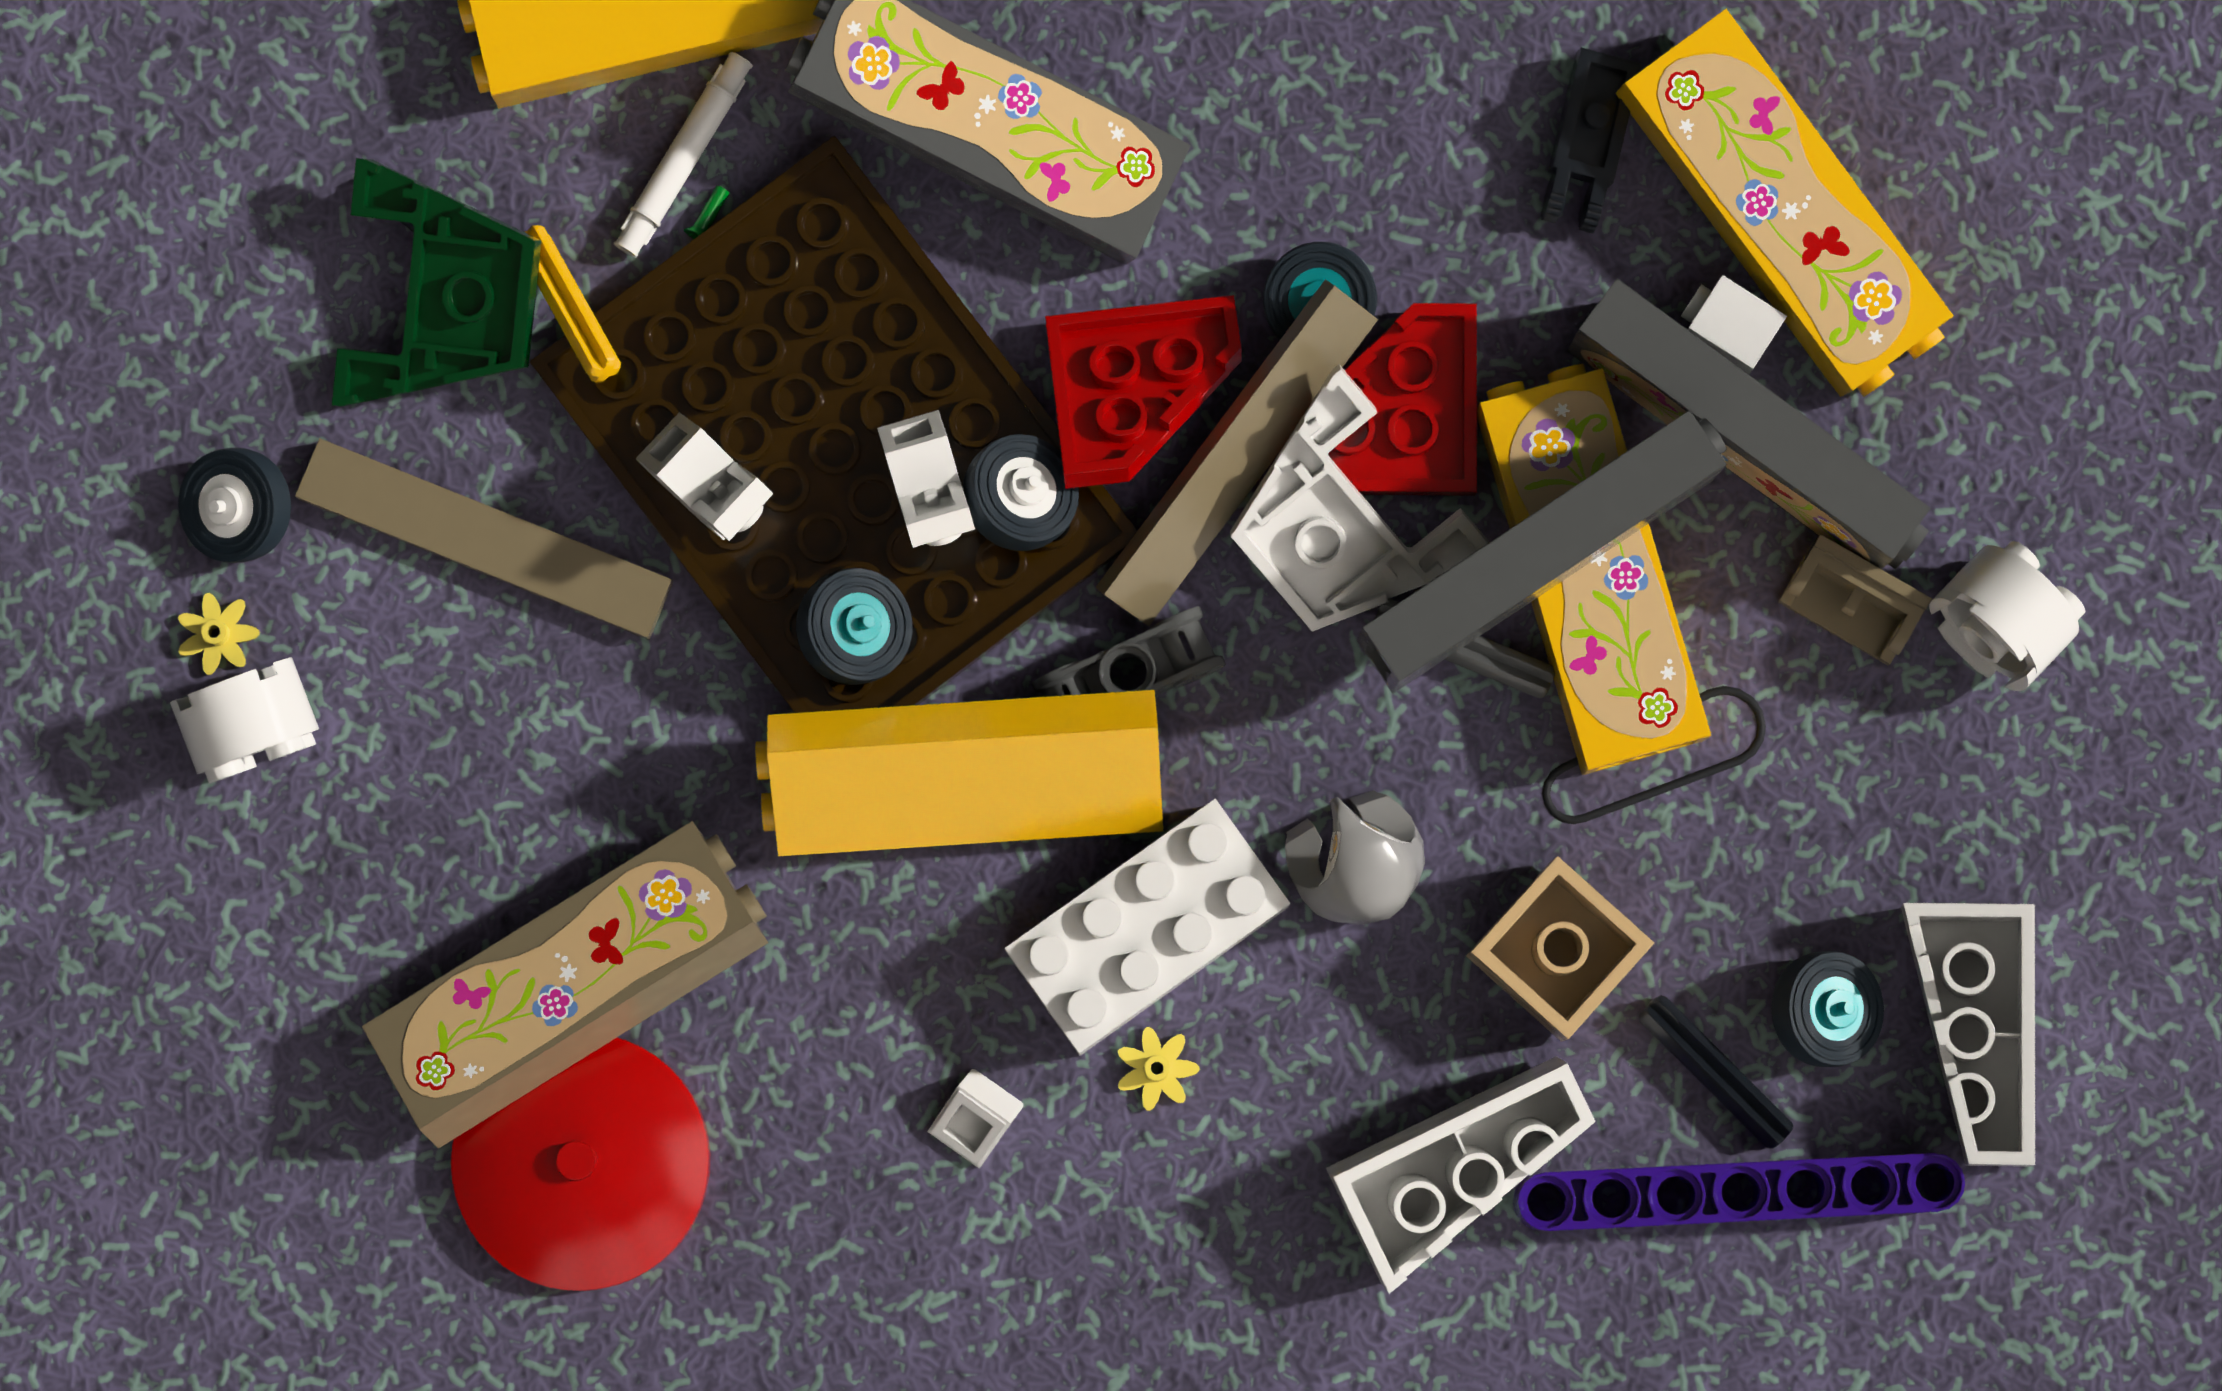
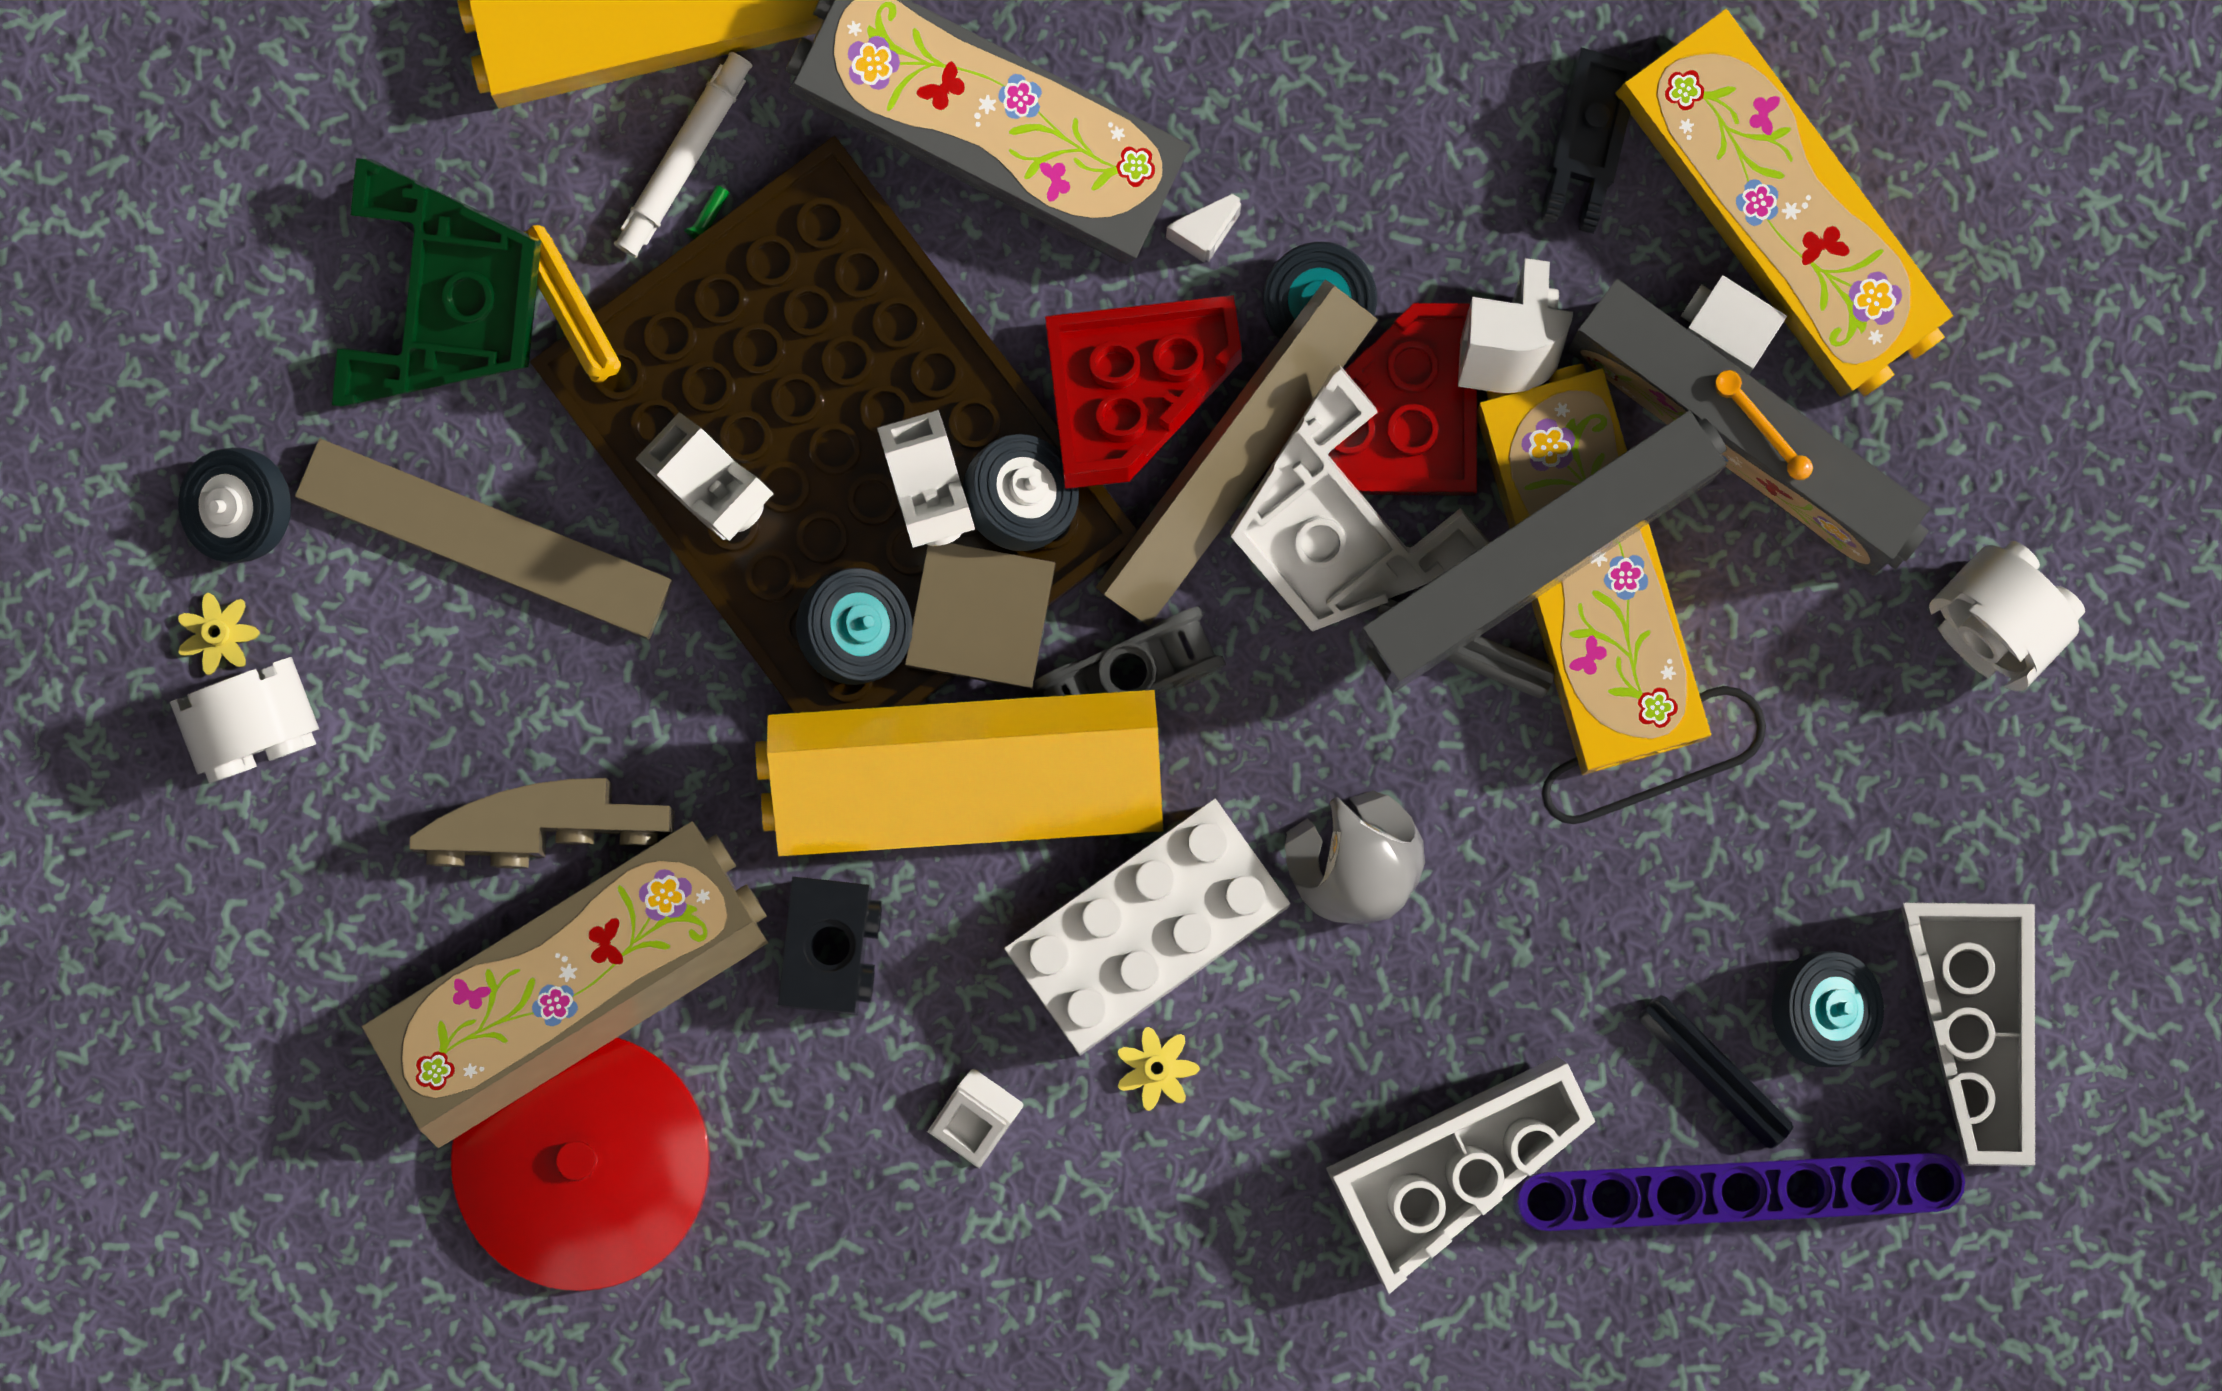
tan brick [1466,856,1654,1042] -> none
dark tan hinge [1778,534,1932,666] -> none
none -> dark tan slope [409,778,675,869]
none -> black brick [778,876,882,1016]
none -> dark tan tile [905,543,1055,690]
none -> white slope [1166,194,1241,263]
none -> white brick [1458,258,1573,393]
none -> light orange hinge [1715,370,1813,480]

